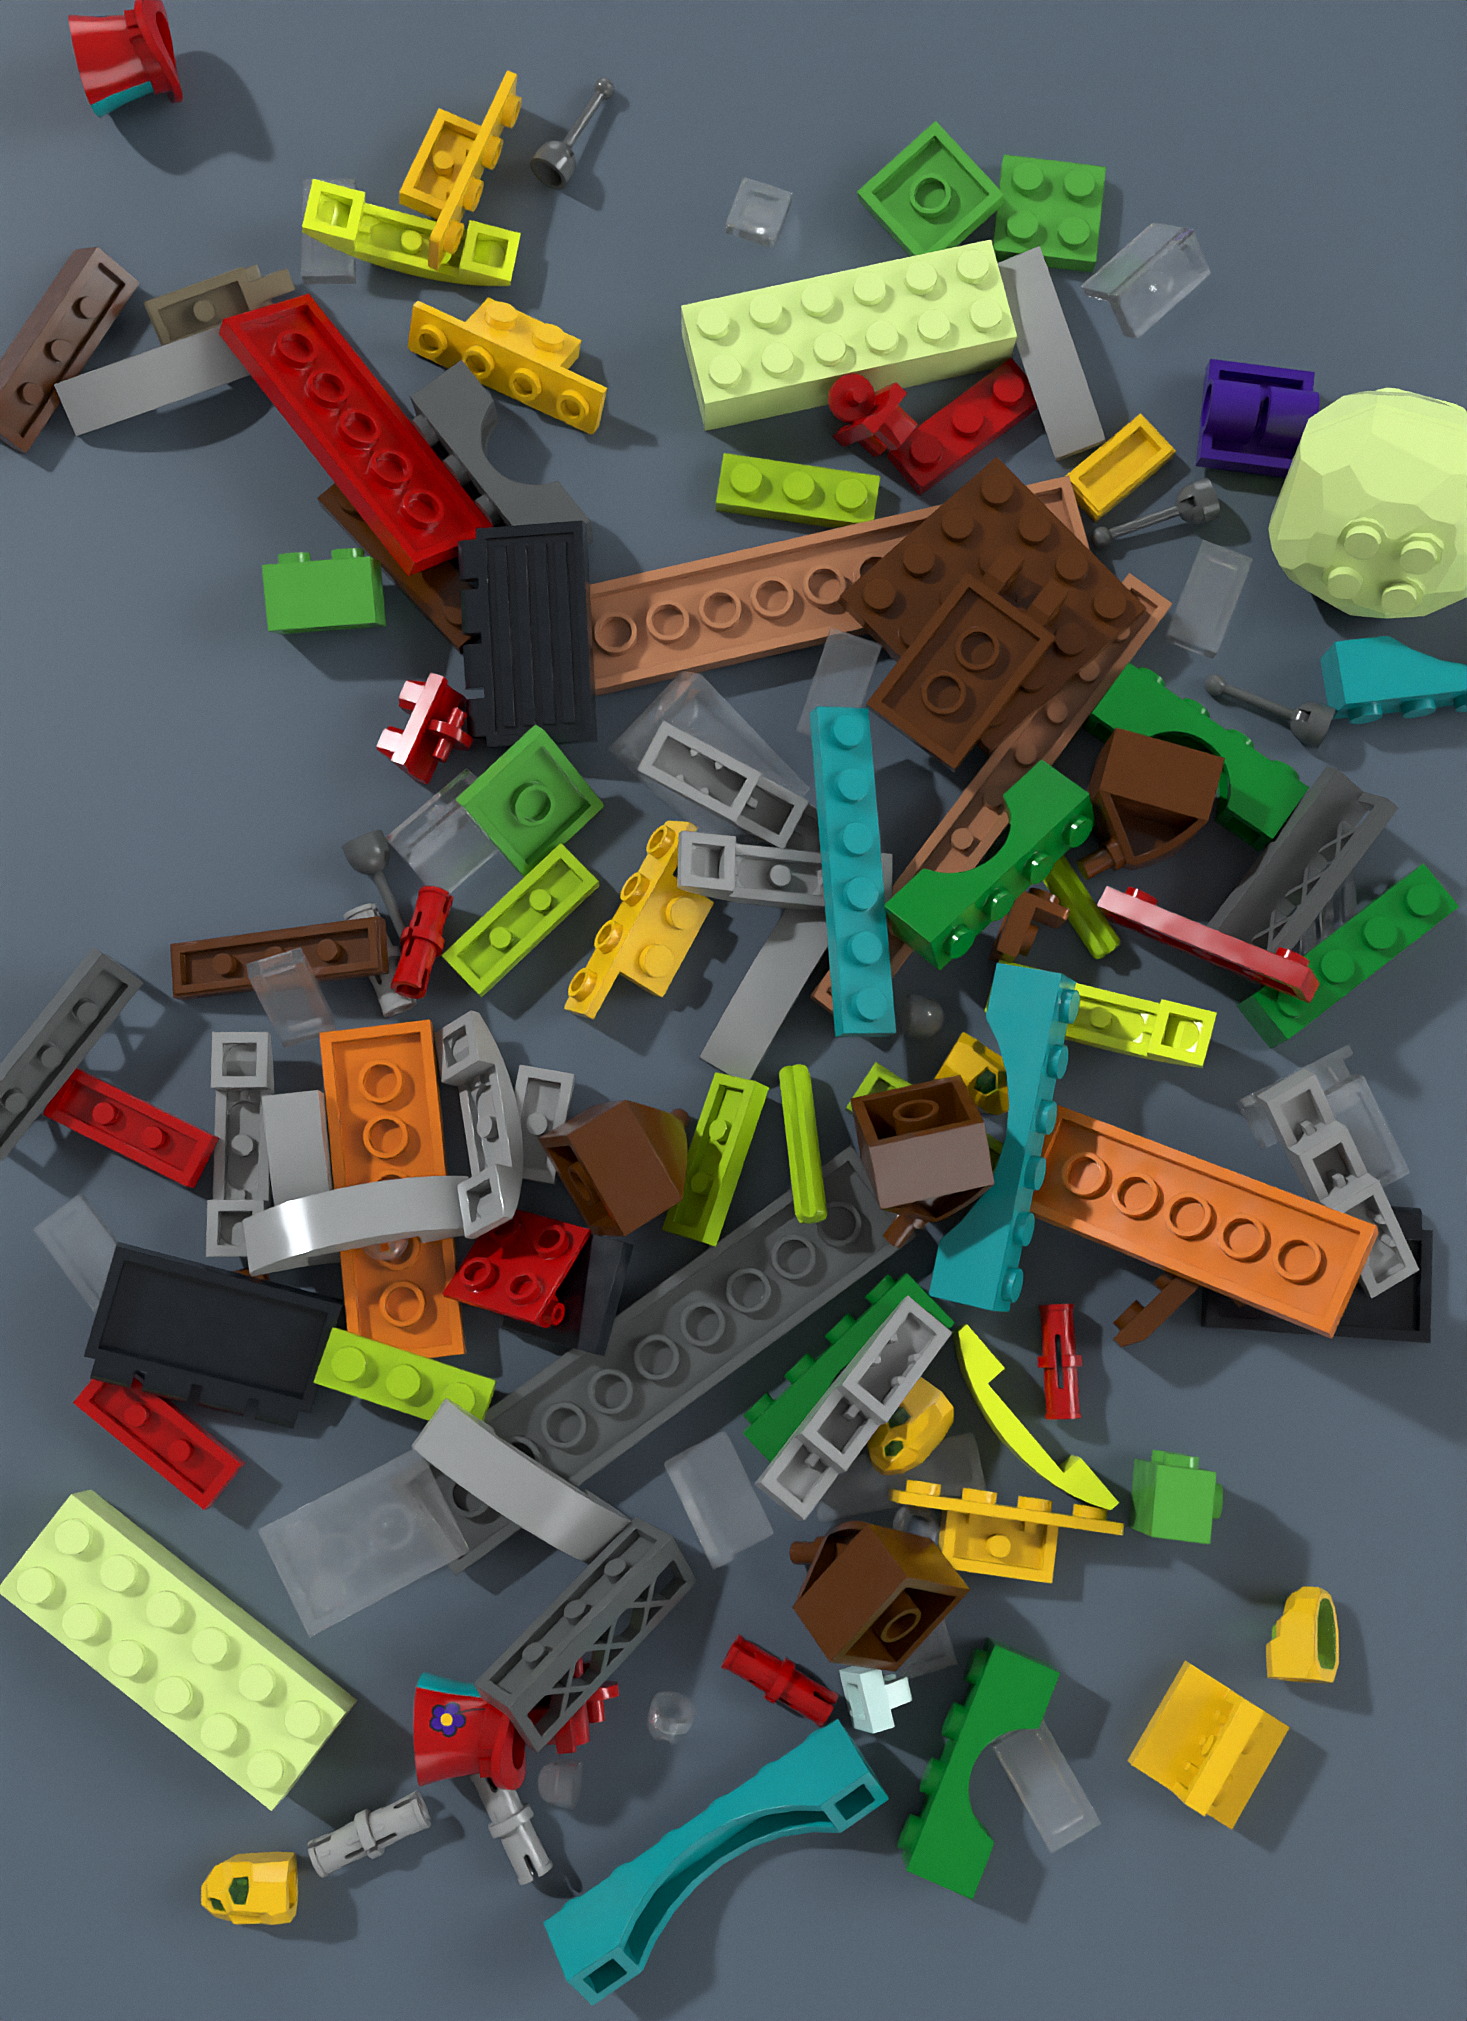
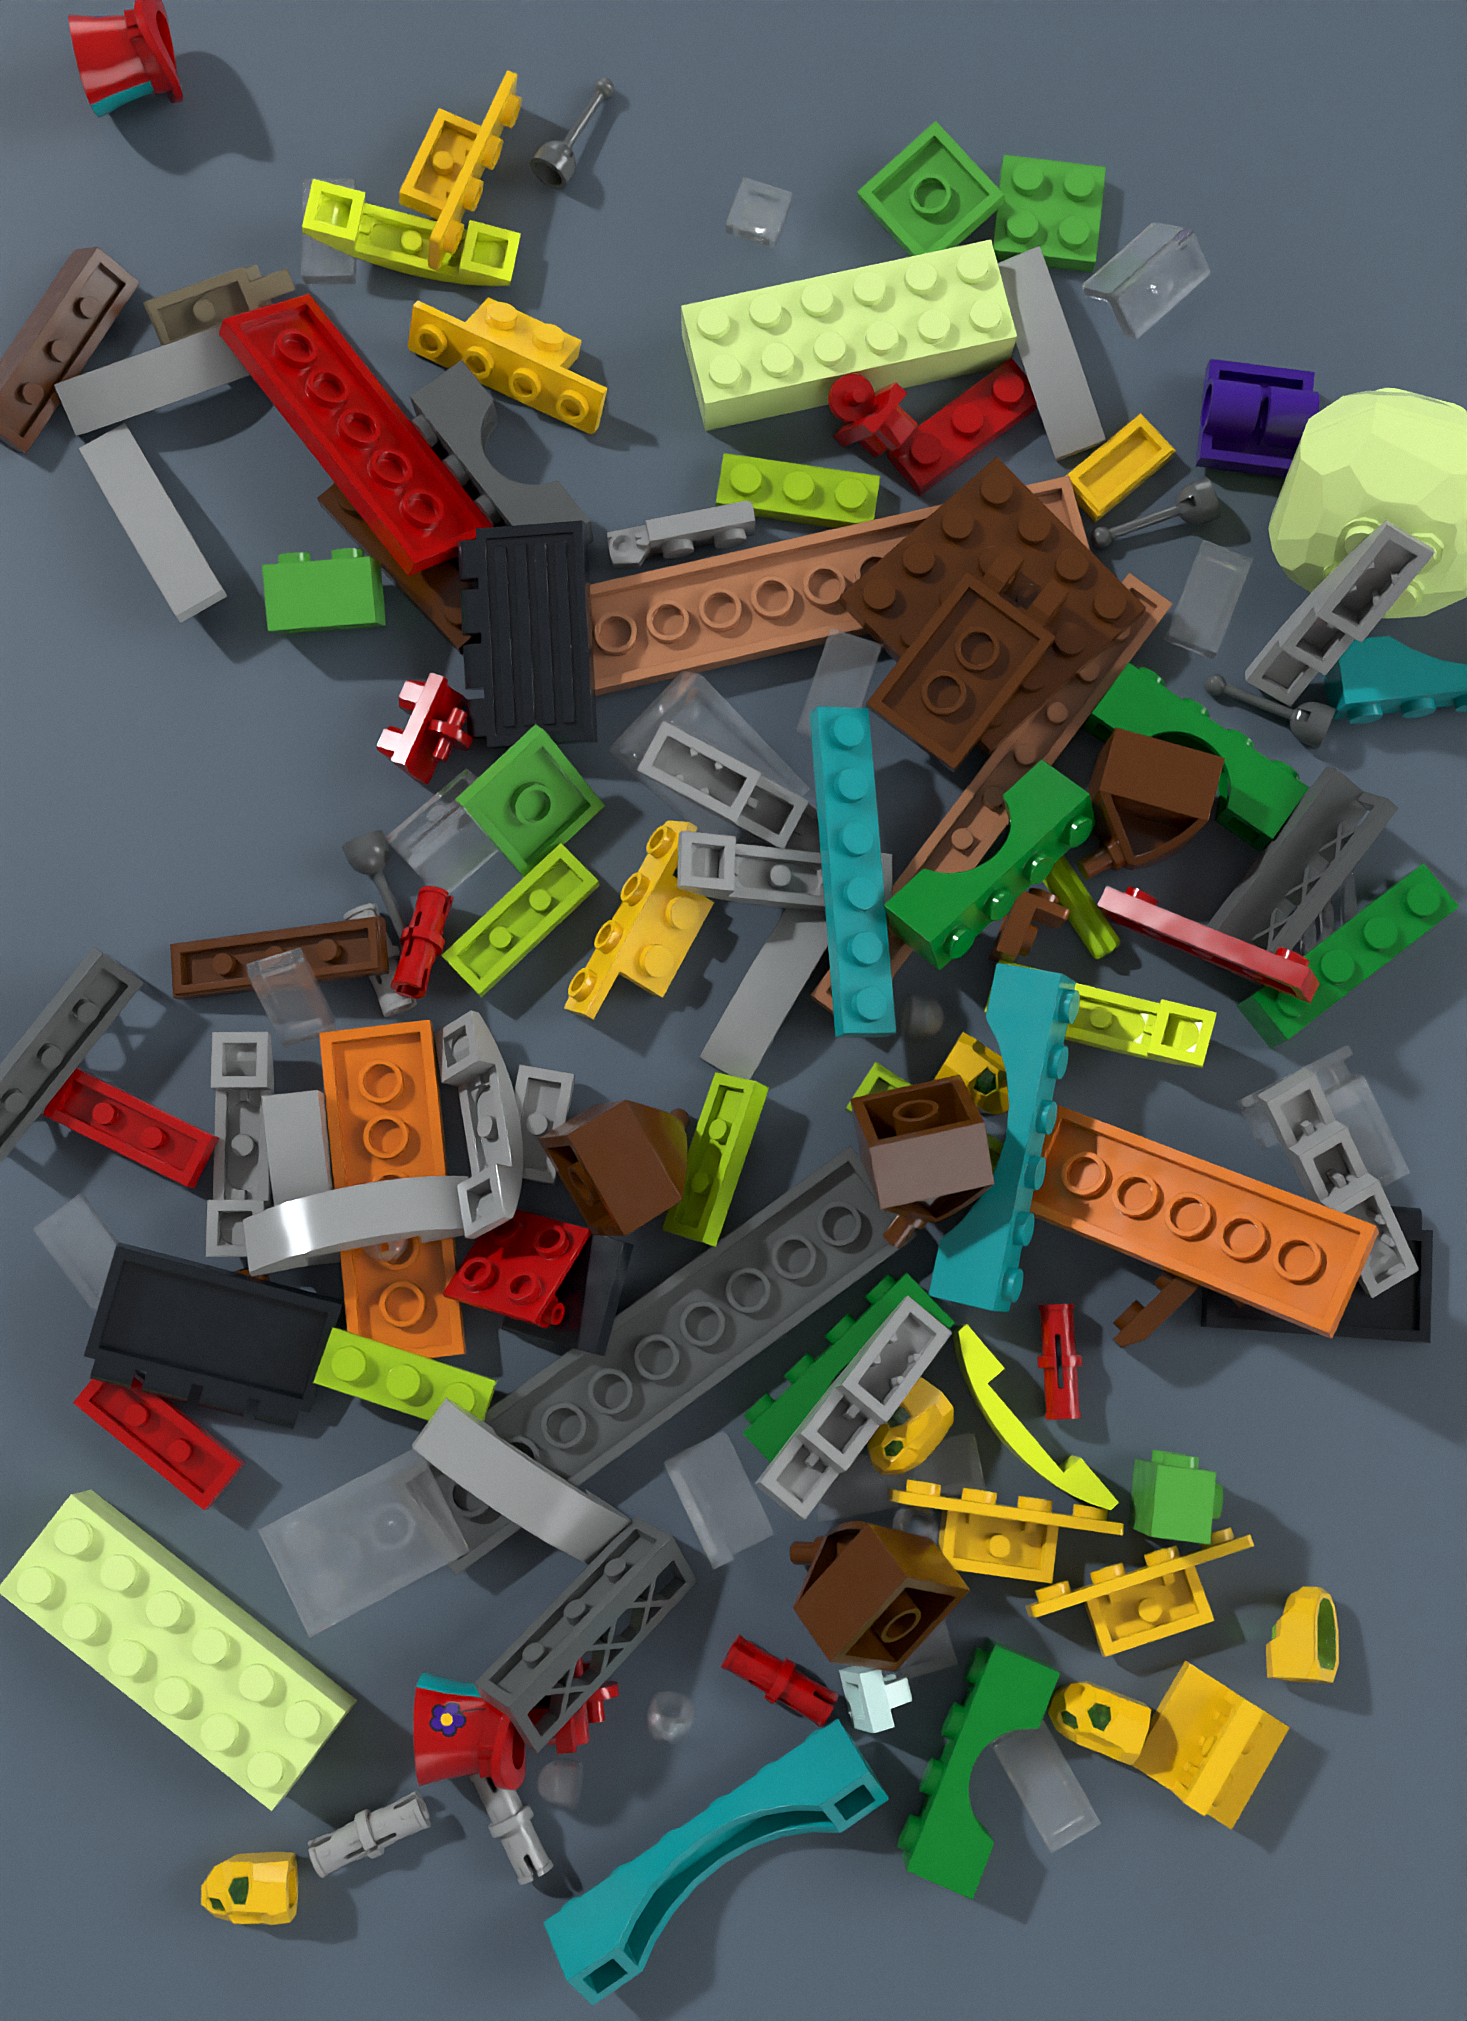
lime axle [779,1064,827,1224] -> none
none -> light grey slope [78,423,227,623]
none -> light grey hinge [607,500,755,569]
none -> yellow bracket [1025,1527,1254,1657]
none -> yellow rock [1047,1681,1151,1766]
none -> light grey slope [1245,520,1434,707]

